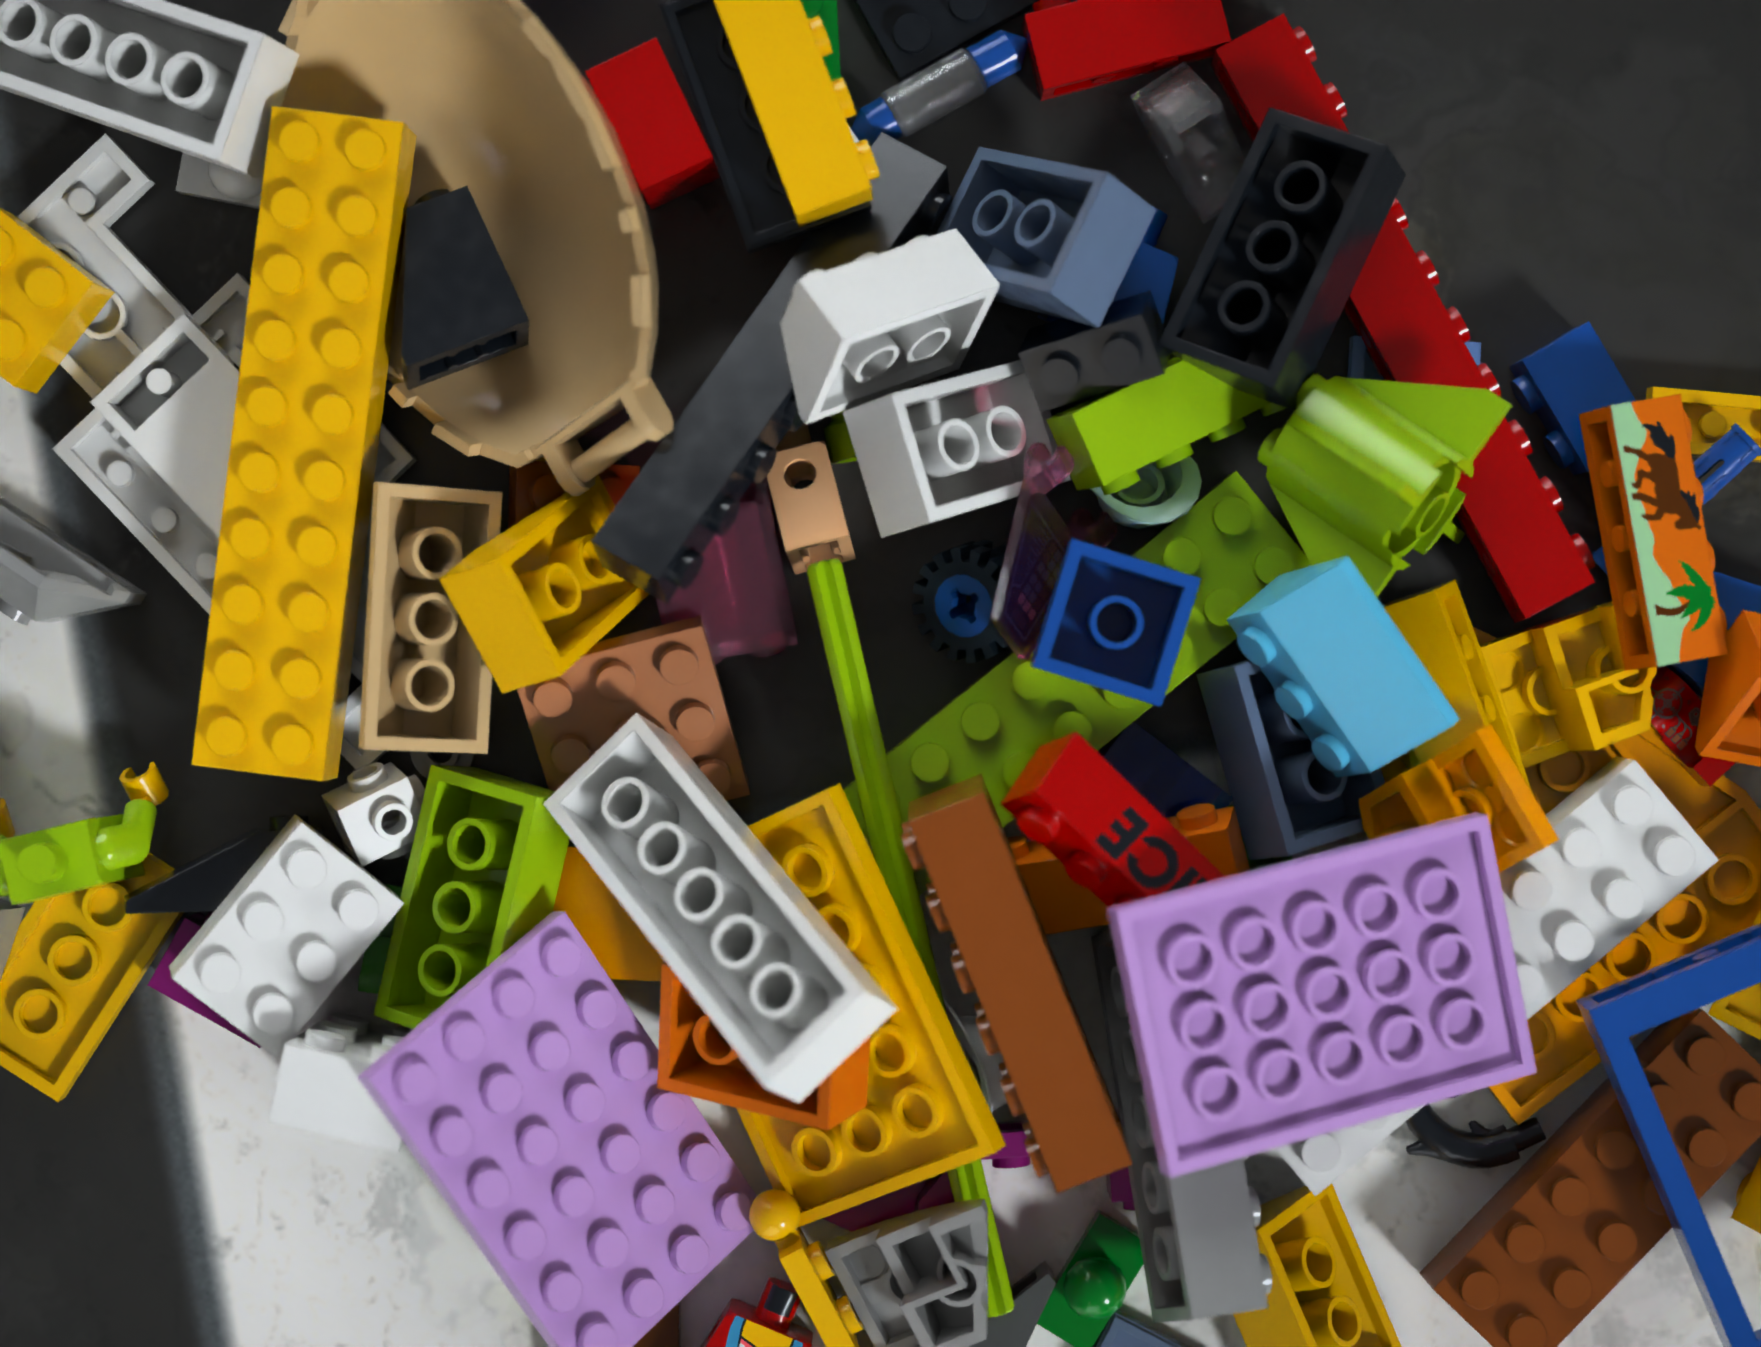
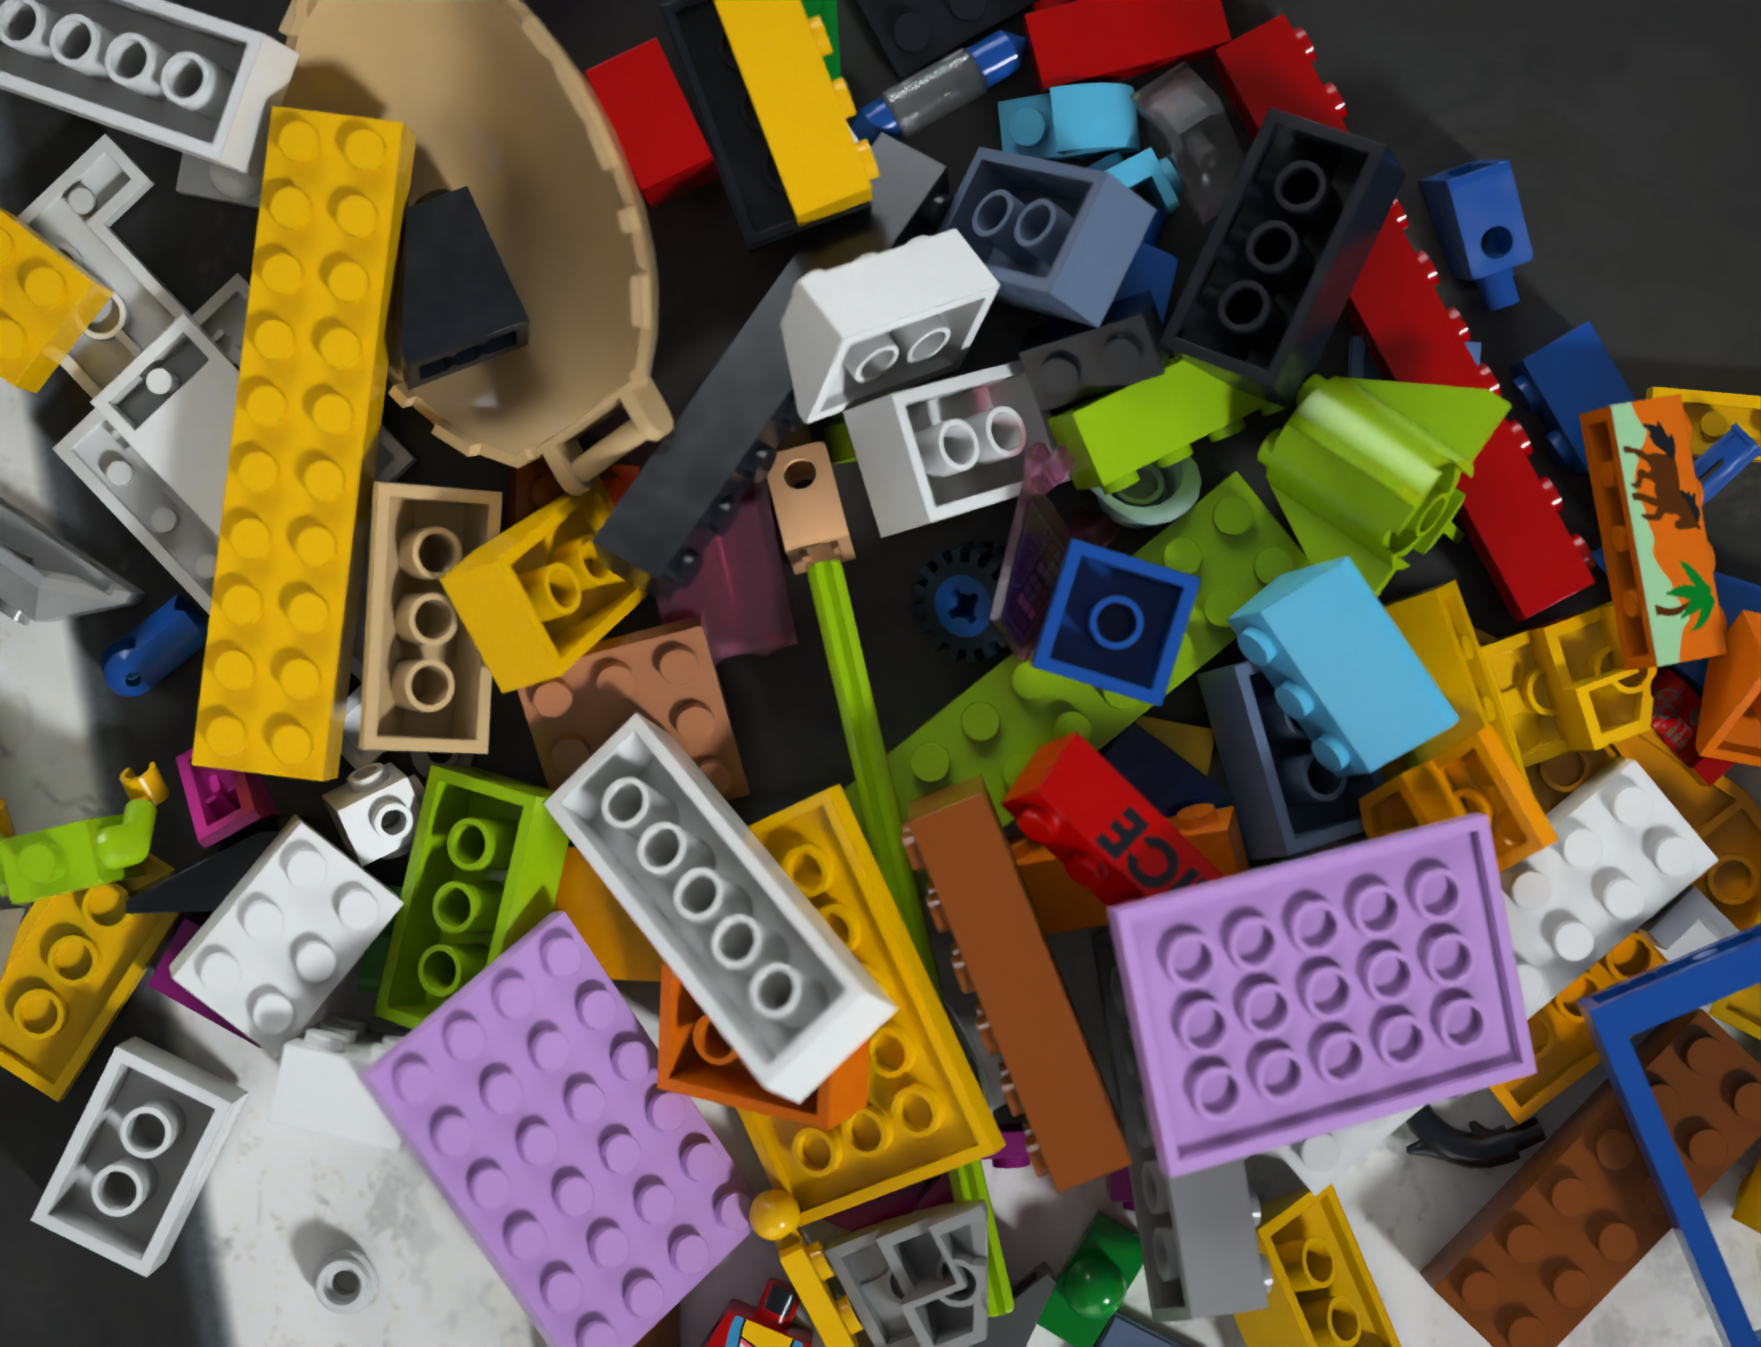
none -> white brick [30,1036,249,1278]
none -> blue piece [100,593,208,697]
none -> dark pink slope [175,748,280,849]
none -> white plate [313,1249,378,1315]
none -> medium azure brick [997,83,1141,161]
none -> medium azure bracket [1087,147,1183,215]
none -> yellow piece [1134,716,1215,777]
none -> blue torso [1418,159,1533,311]
none -> white panel [1636,885,1740,962]

